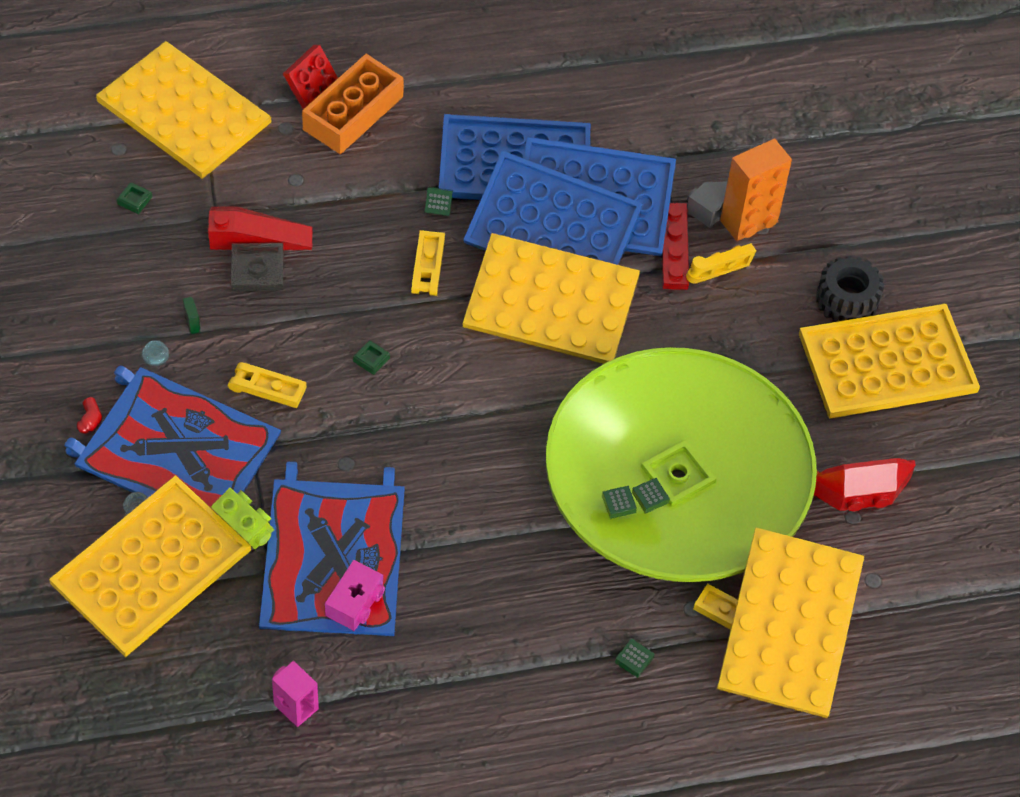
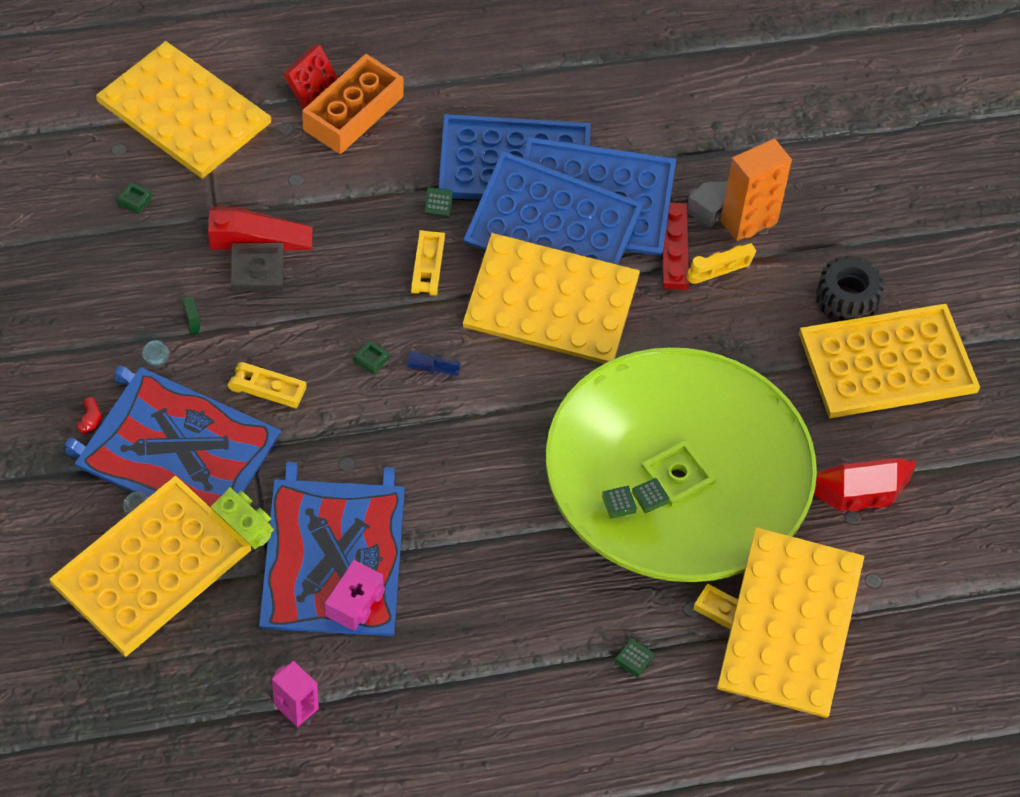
none -> clear blue axle [407,351,461,376]

